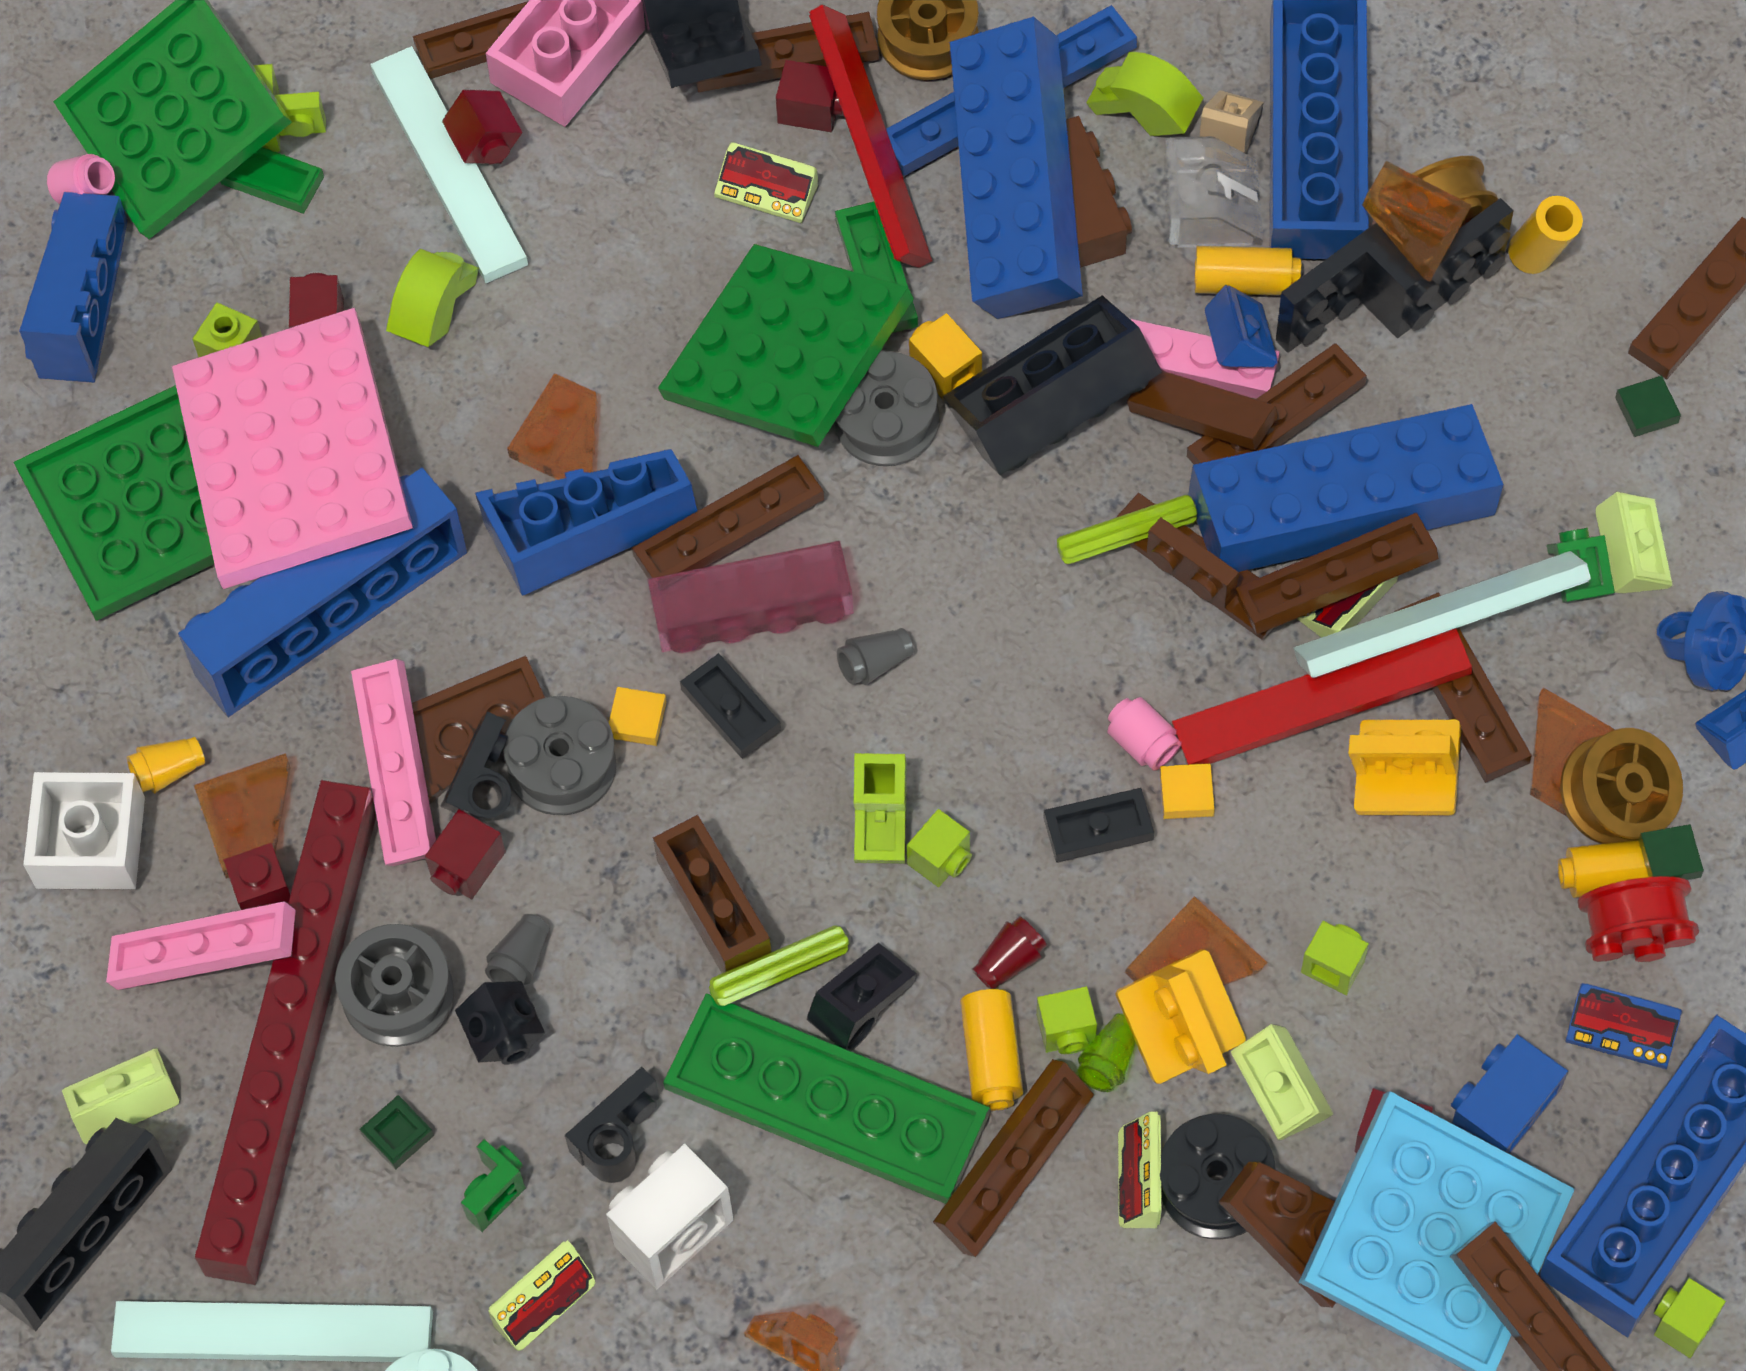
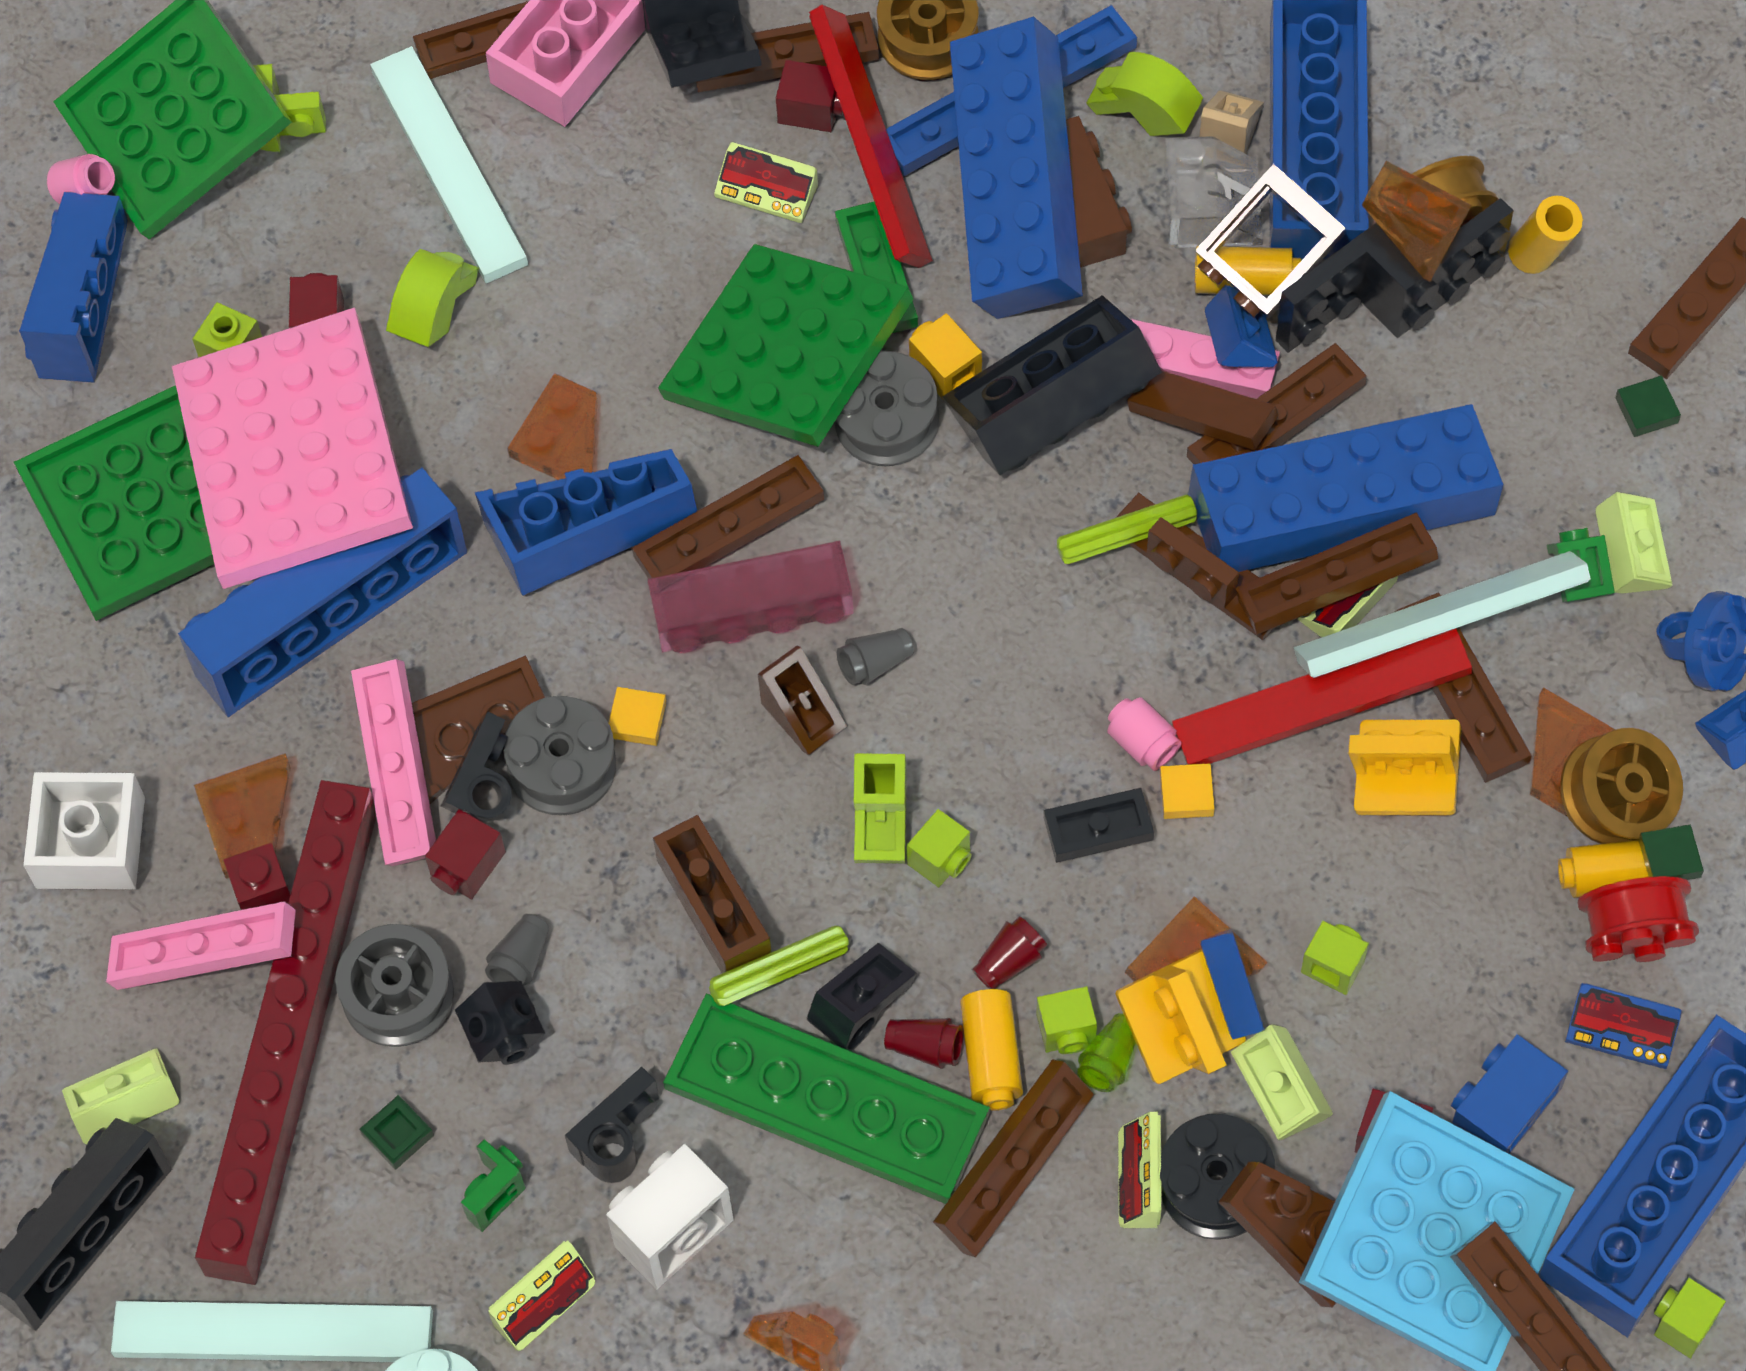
yellow cone [126,737,205,794] -> none
green tile [220,147,324,214] -> none
dark red brick [442,90,523,164] -> none
black plate [680,653,781,759] -> none
none -> reddish brown slope [758,645,847,755]
none -> dark red cone [884,1018,964,1069]
none -> window [1195,164,1346,319]
none -> blue slope [1200,929,1264,1039]

